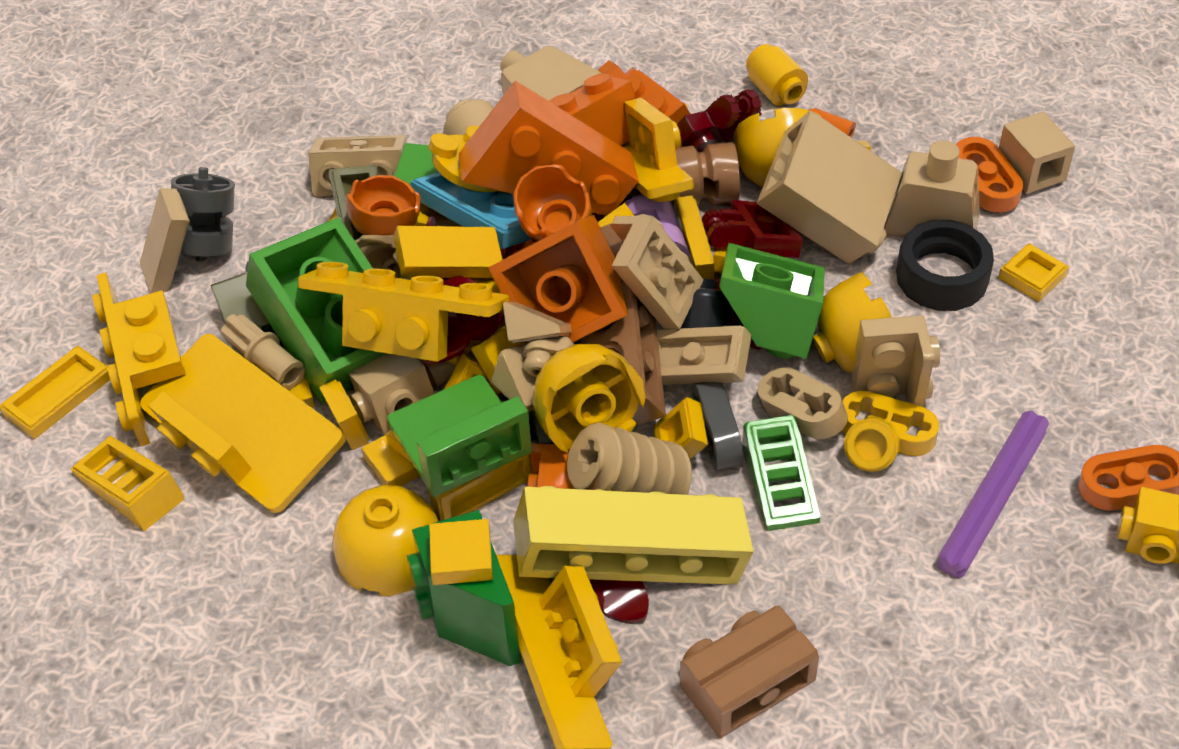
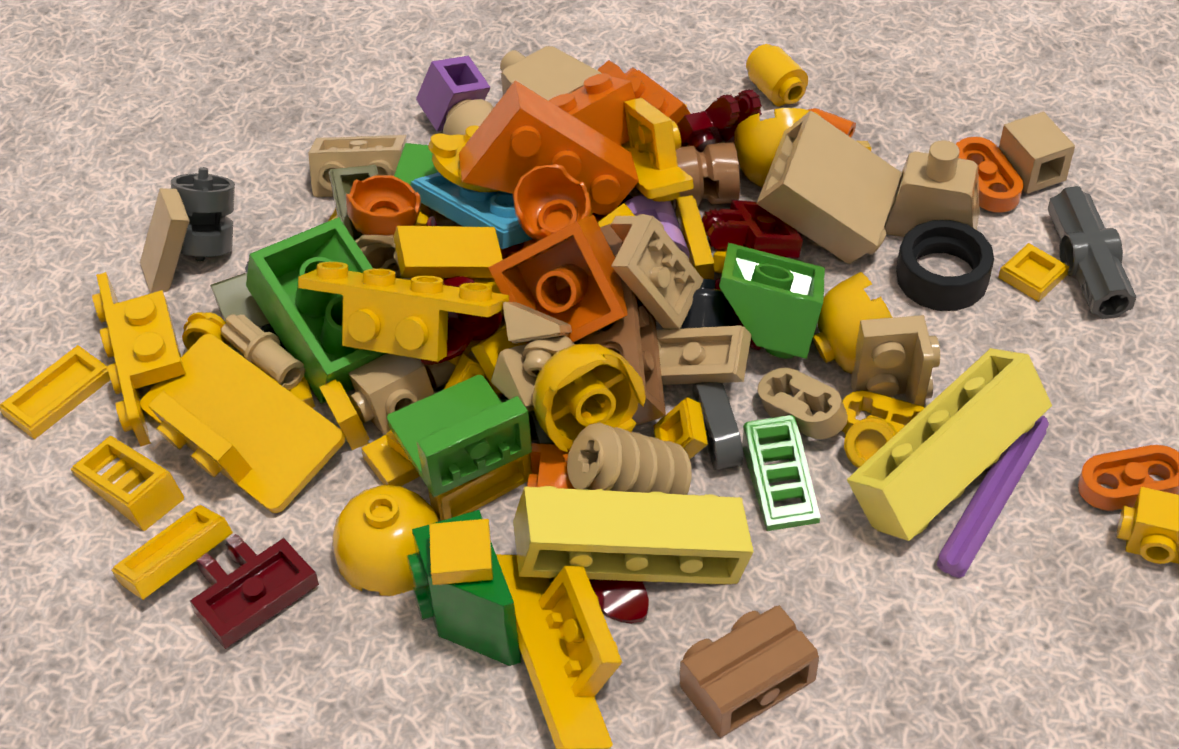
none -> yellow tile [111,505,233,600]
none -> yellow plate [182,312,230,350]
none -> dark red hinge [190,534,319,649]
none -> medium lavender brick [416,55,491,131]
none -> light yellow brick [846,348,1052,541]
none -> dark grey piece [1047,186,1136,319]

